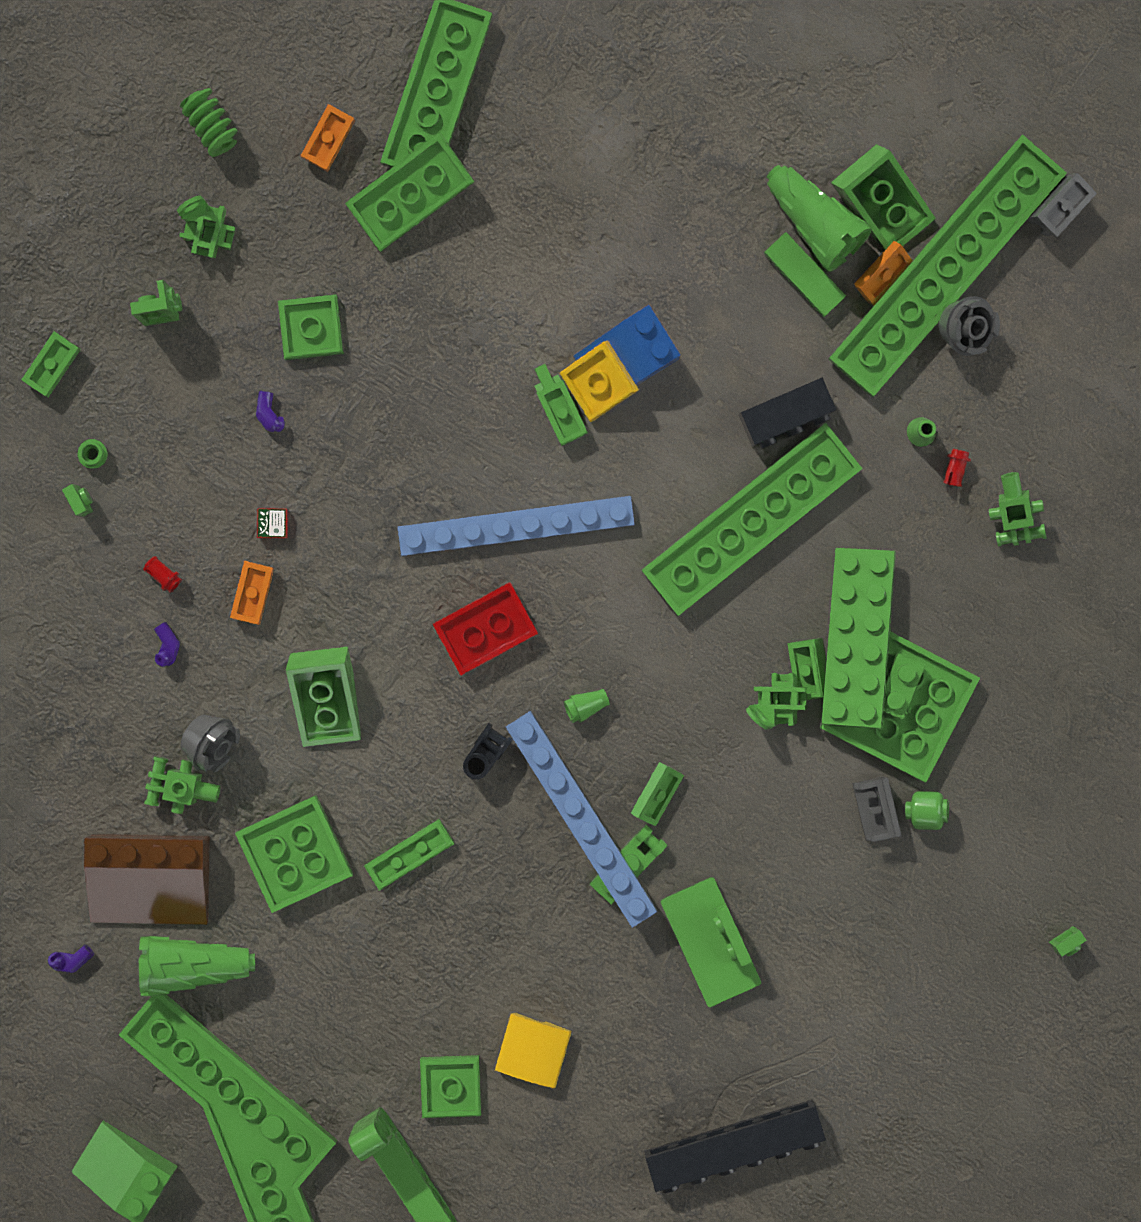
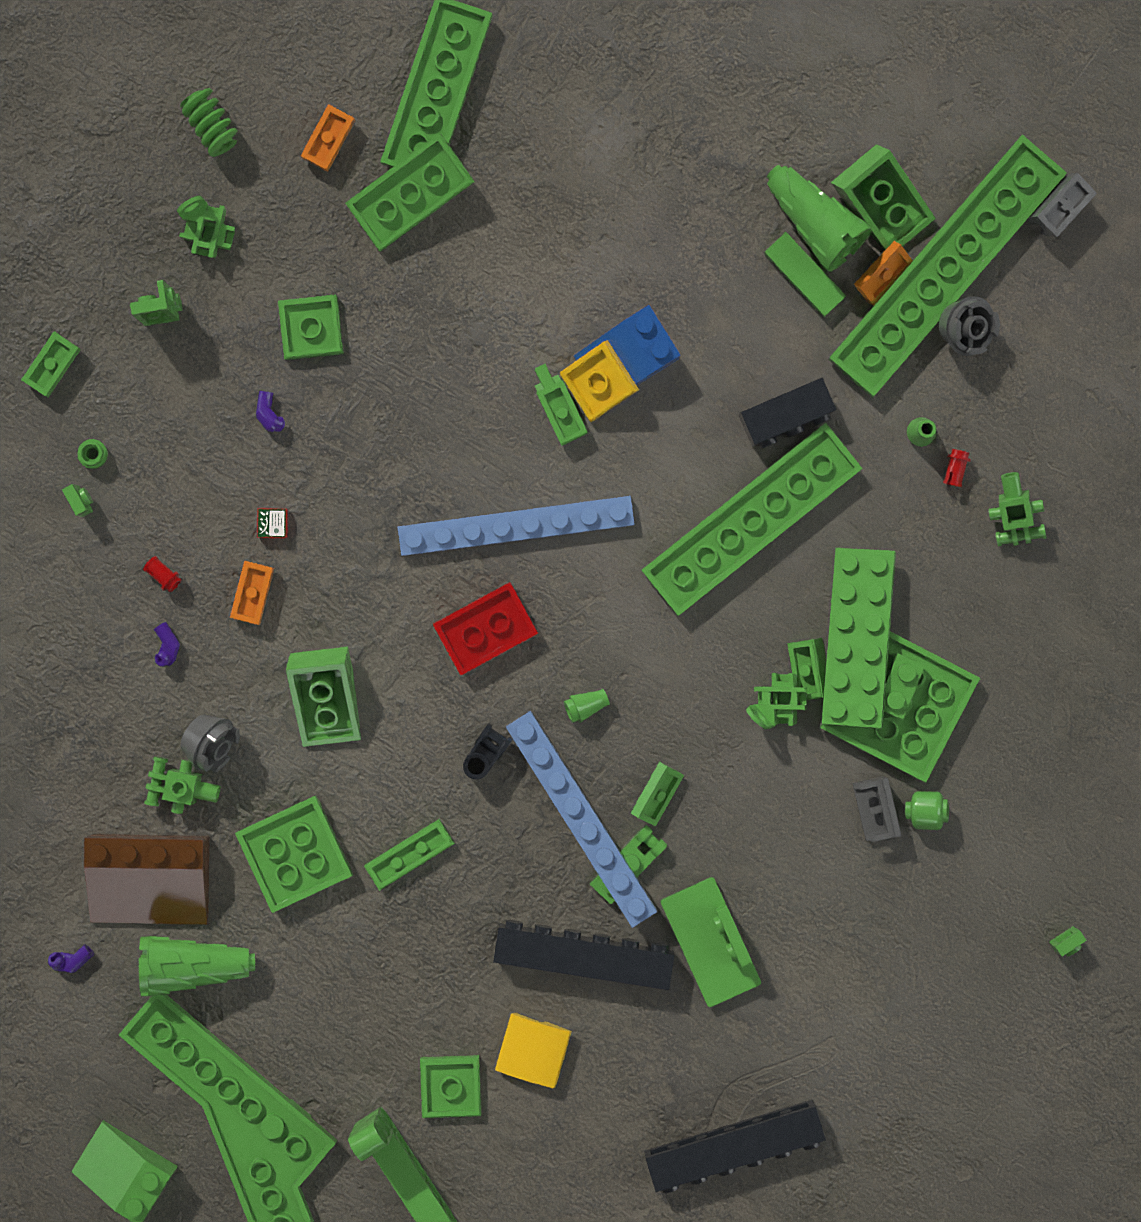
none -> black brick [493,920,675,990]

